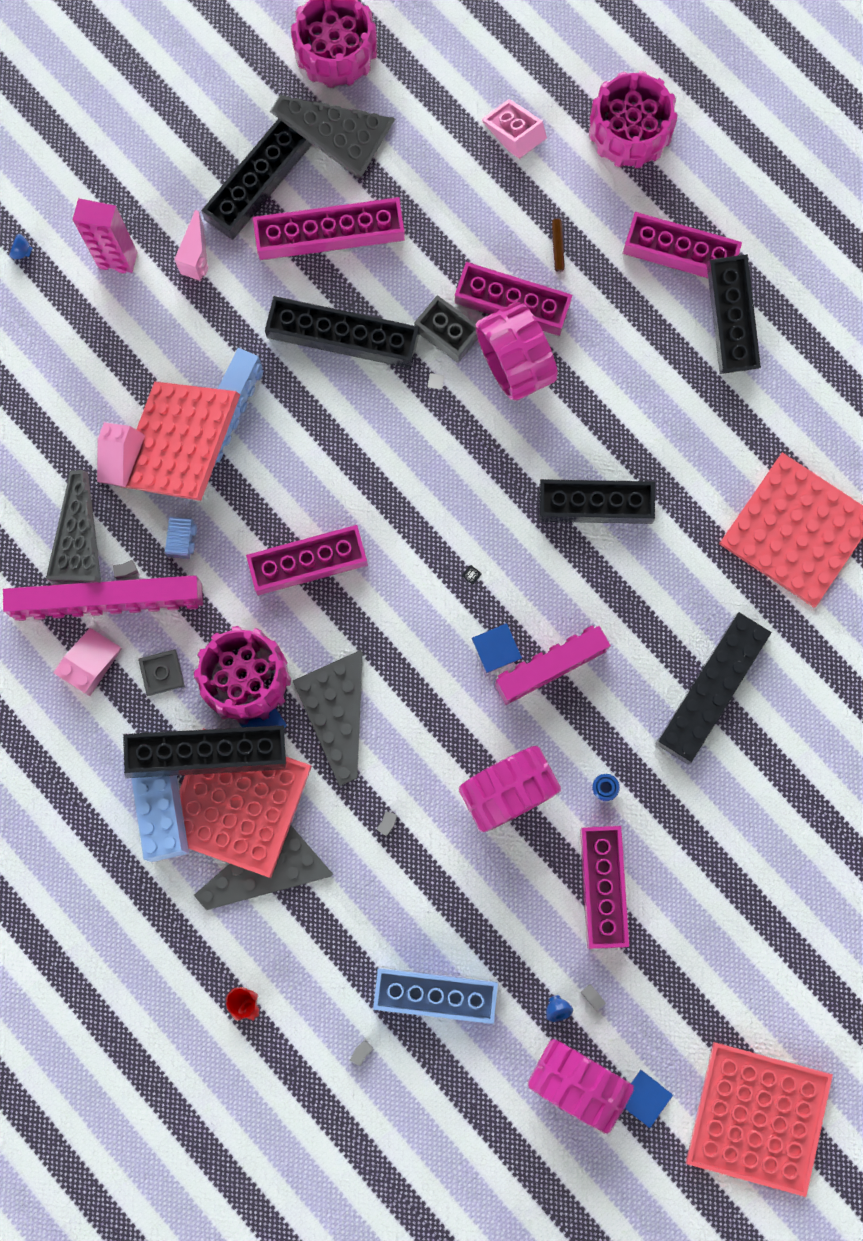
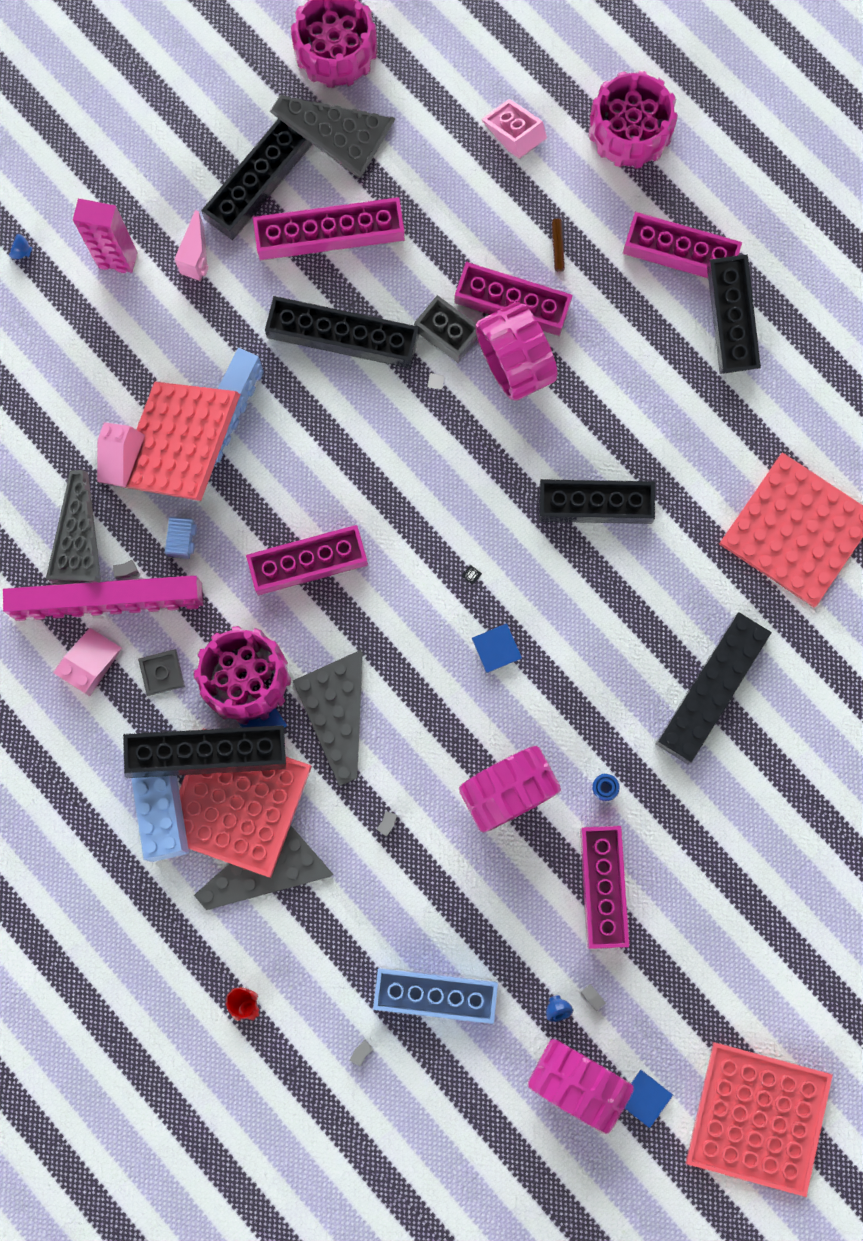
dark pink brick [495,625,611,705] -> none

